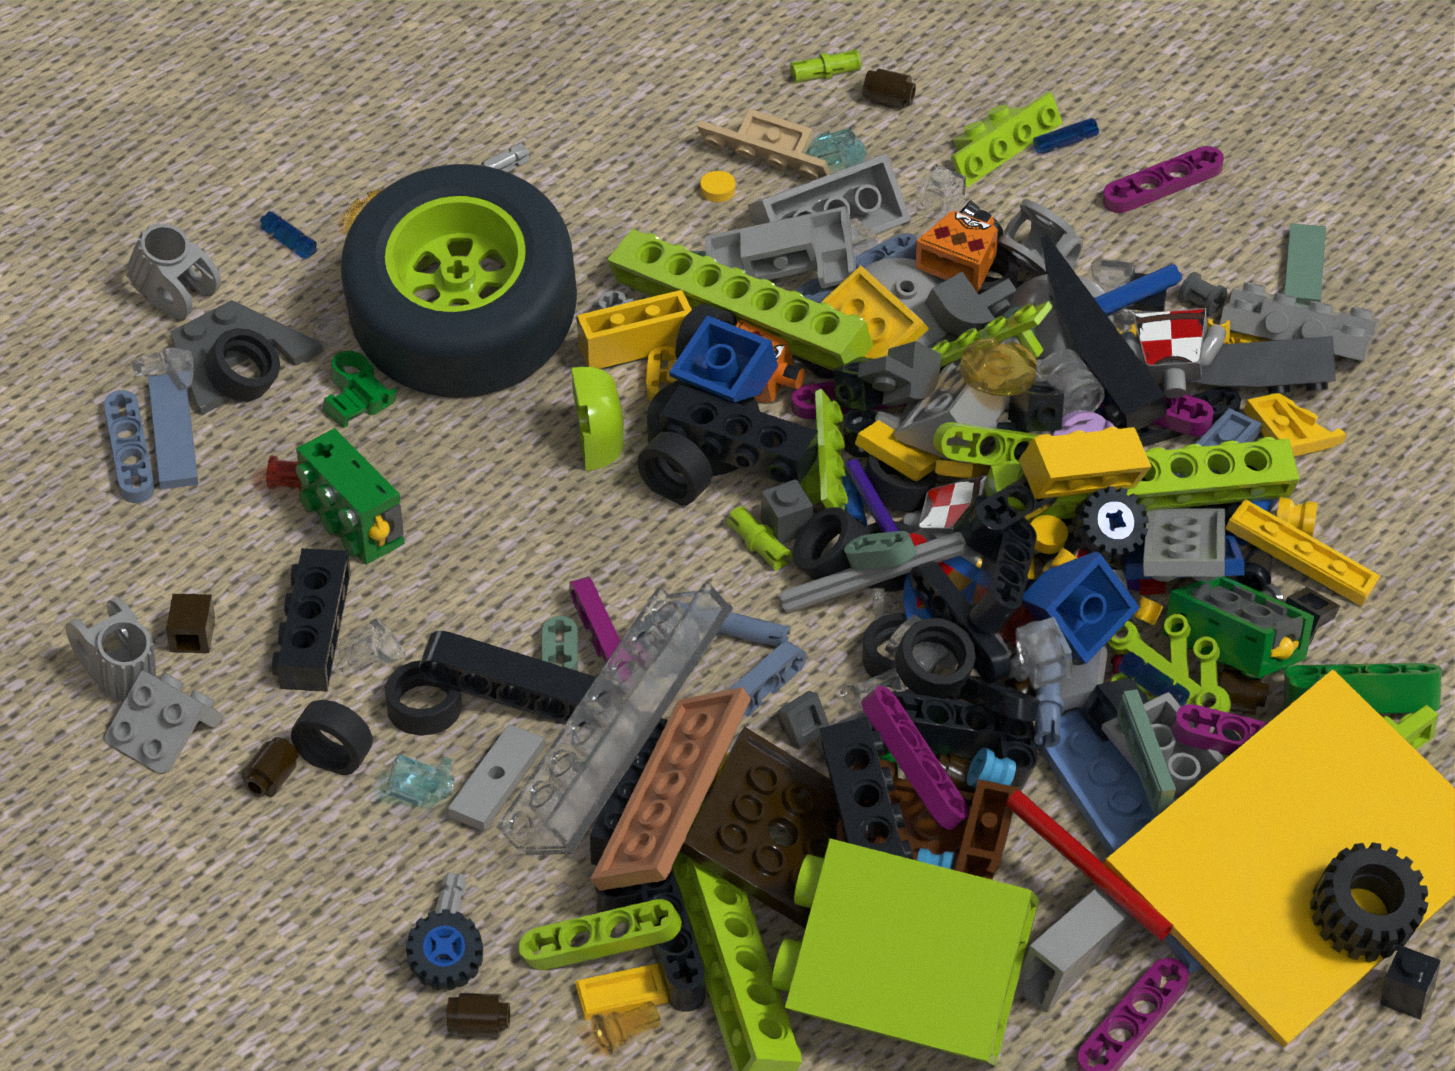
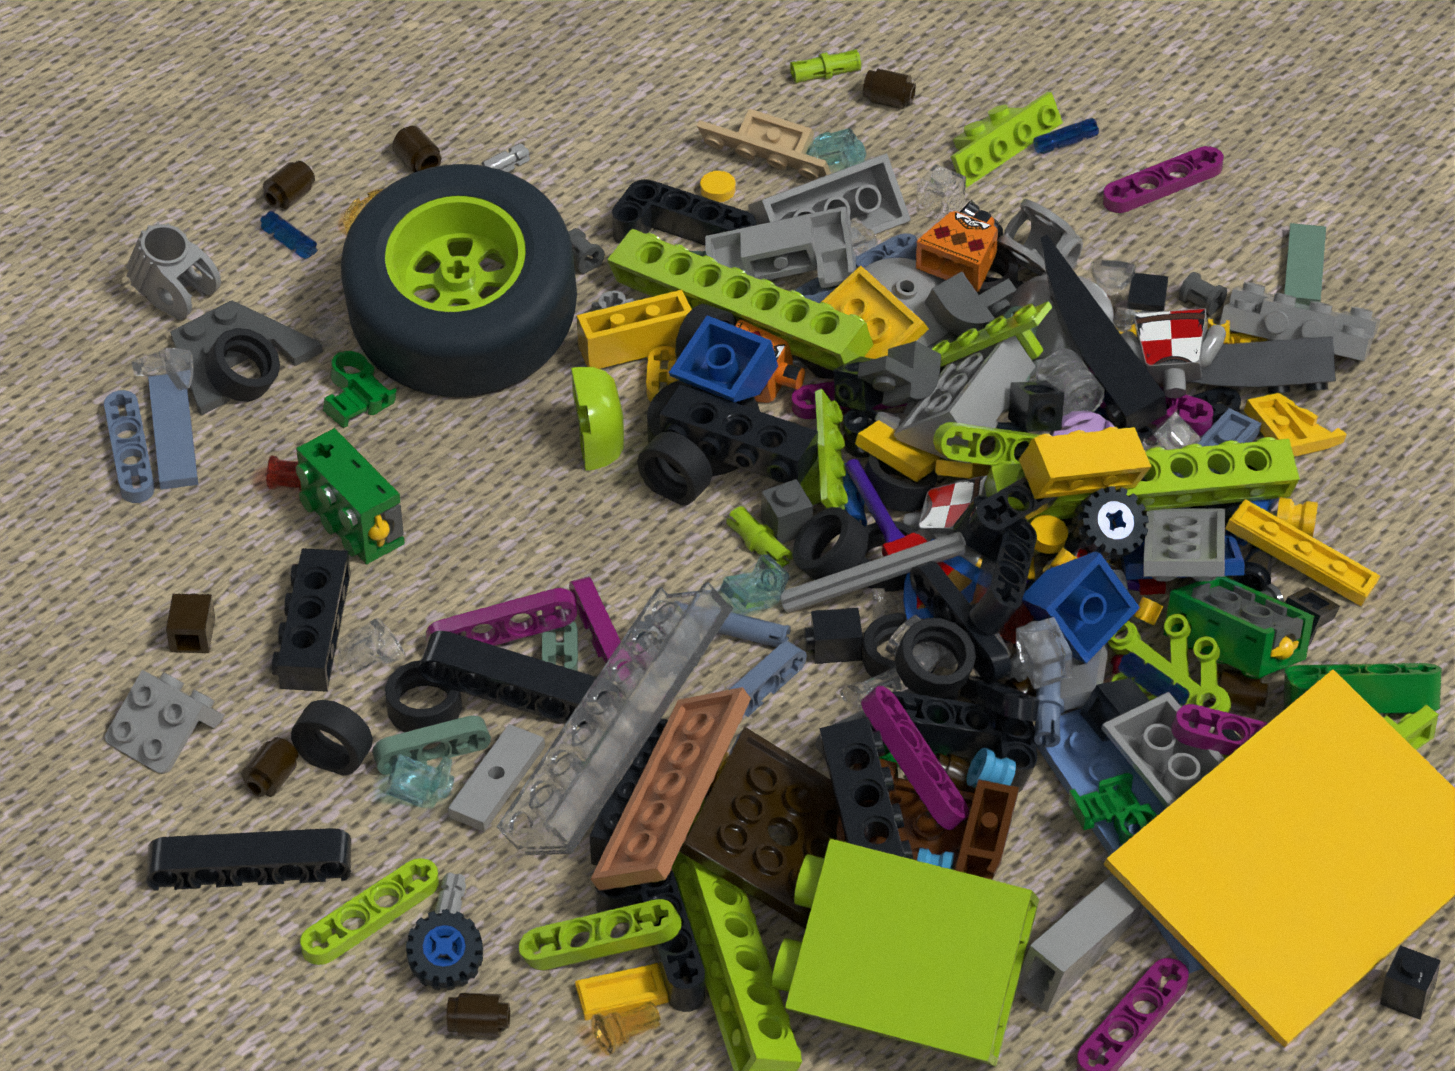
light grey piece [66,597,157,702] -> none
dark grey tile [776,691,830,748] -> none
sand green beam [844,531,917,570] -> none
clear yellow tile [960,338,1037,397] -> none
red piece [1006,790,1174,941] -> none
blue axle [1094,264,1182,316] -> none
sand green tile [1117,689,1176,816] -> none
black tyre [1310,842,1428,961] -> none
none -> black beam [146,828,351,891]
none -> dark brown brick [263,160,315,210]
none -> lime beam [300,858,439,965]
none -> sand green beam [372,716,491,775]
none -> dark brown brick [392,126,442,172]
none -> magenta beam [426,588,577,646]
none -> dark grey bush [568,228,605,274]
none -> black beam [612,179,757,245]
none -> clear light blue bracket [720,554,789,612]
none -> black brick [804,608,863,664]
none -> green piece [1068,773,1158,845]
none -> clear brick [1141,412,1202,451]

